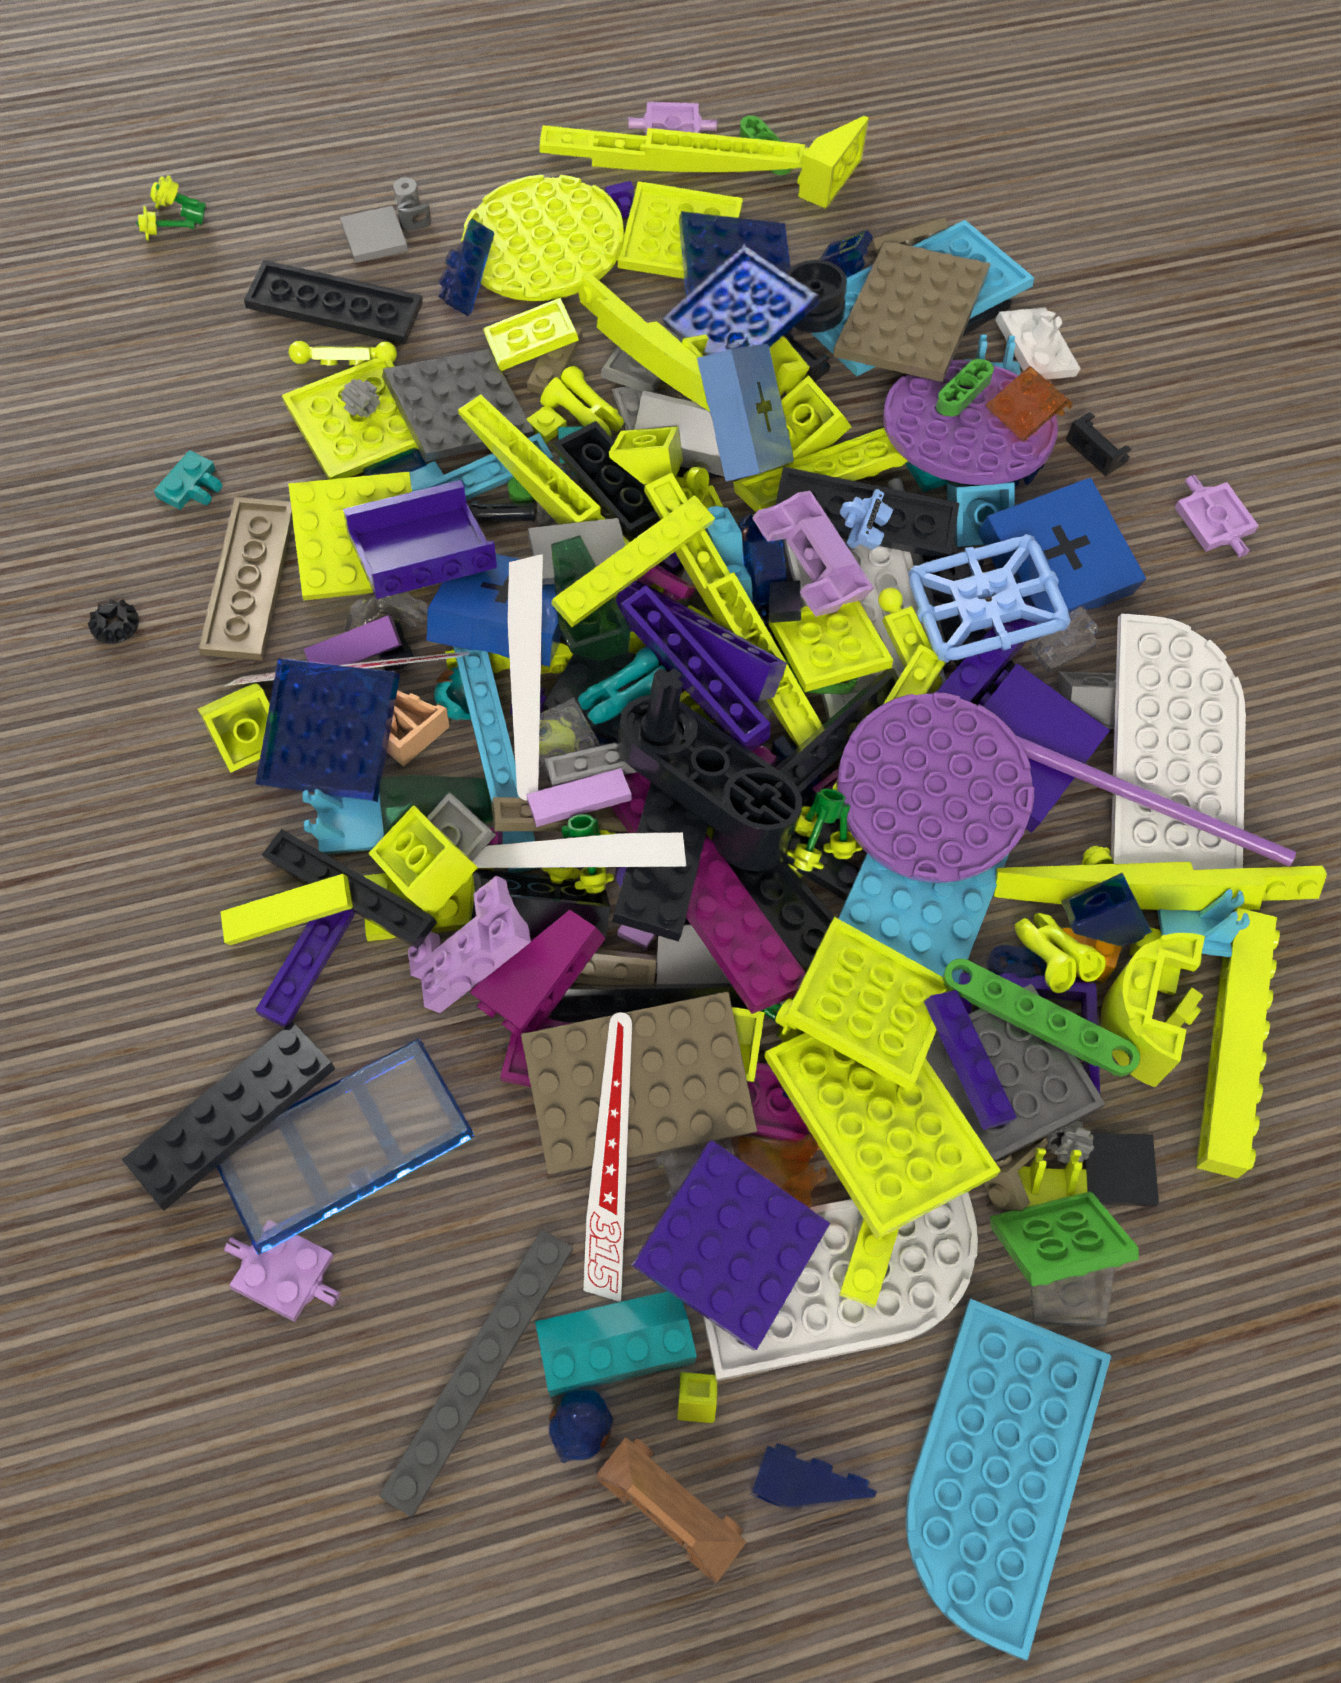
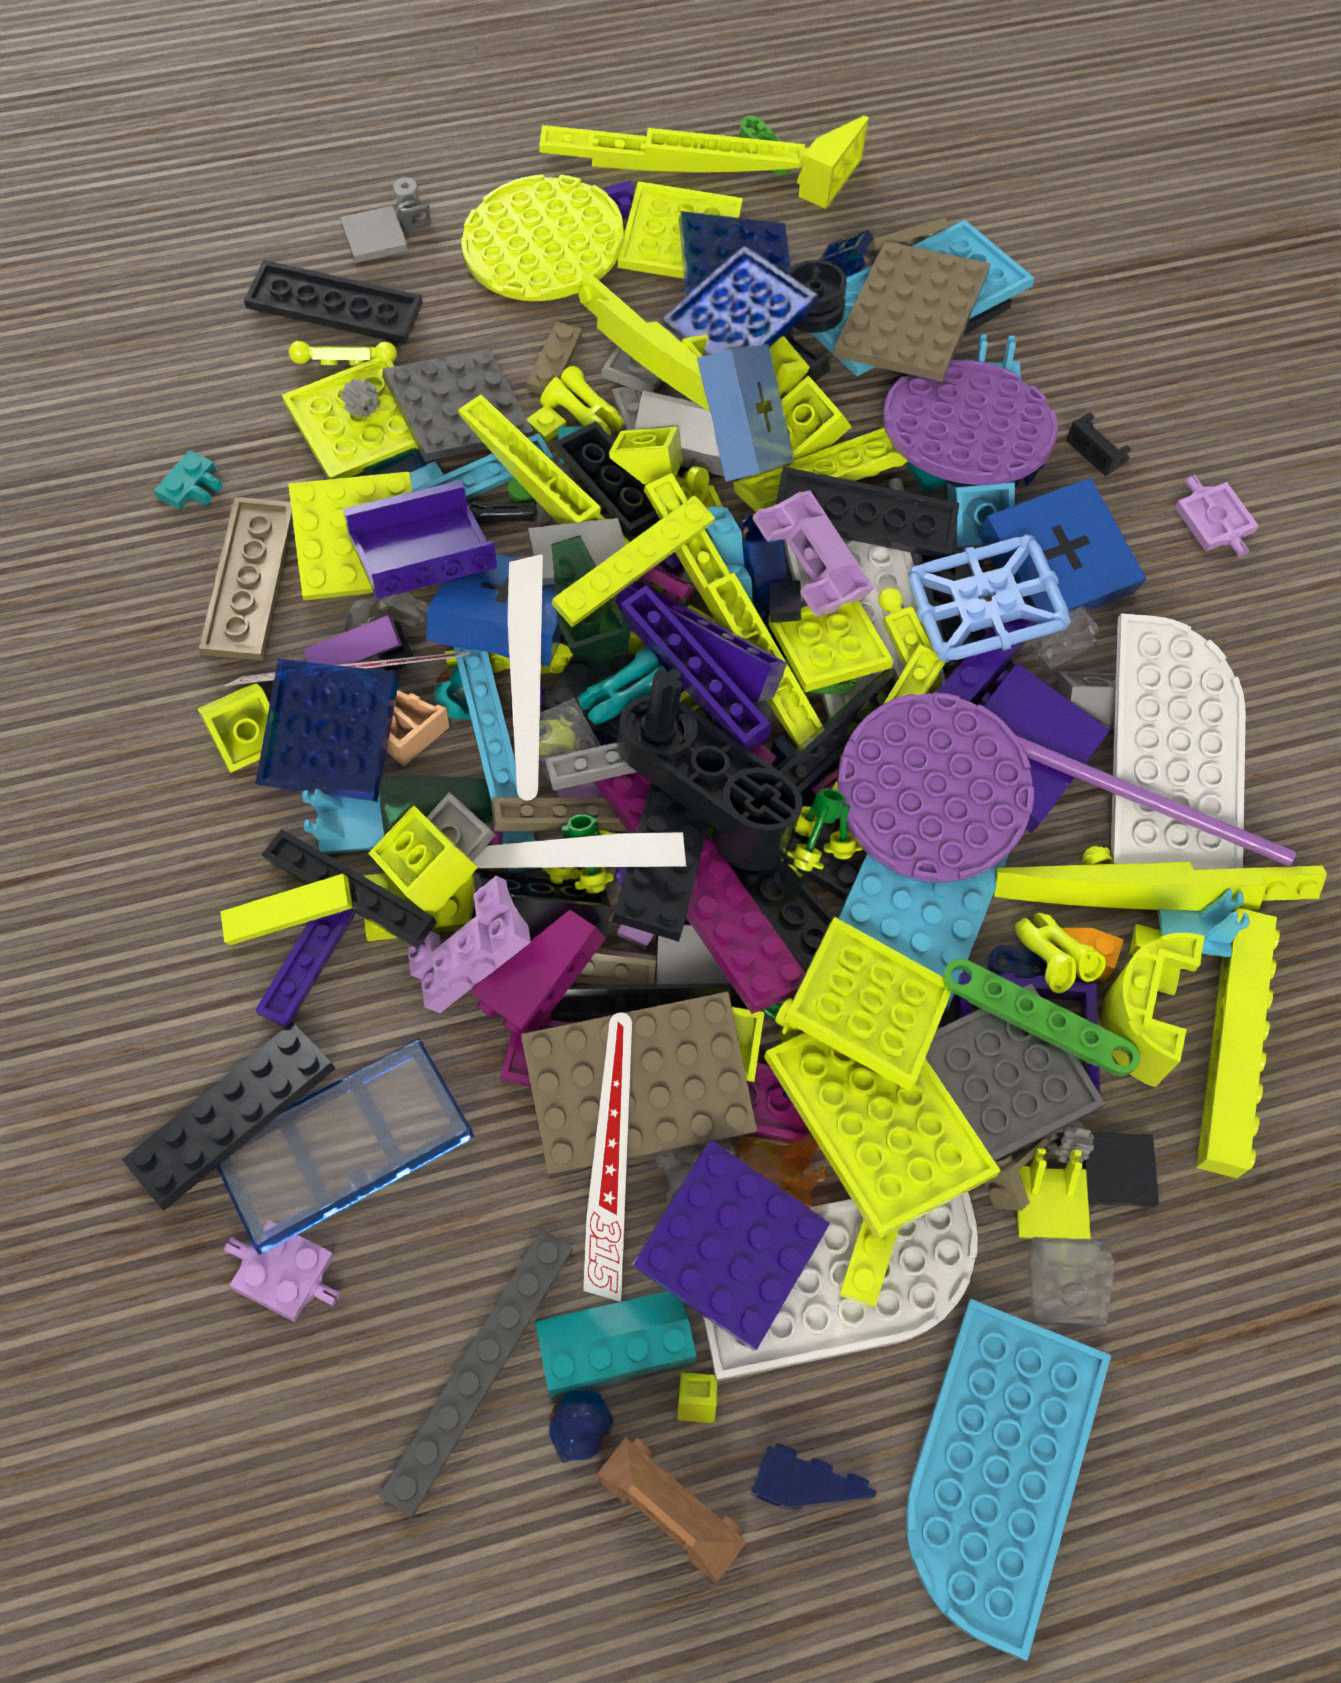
black gear [87,599,139,644] -> none
plant [136,175,206,241] -> none
clear blue bracket [438,219,494,316] -> none
neon yellow tile [483,298,579,371] -> none
lavender tile [526,768,632,827] -> none
lavender plate [628,102,717,136] -> none
light blue hips [840,489,893,550] -> none
dark purple plate [924,990,1017,1130] -> none
bright green beam [936,359,994,417] -> none
clear orange plate [985,366,1073,442] -> none
bright green plate [990,1191,1139,1287] -> none
white plate [995,307,1081,382] -> none
clear blue slope [1062,872,1152,946] -> none
neon yellow plate [1165,987,1204,1027] -> none

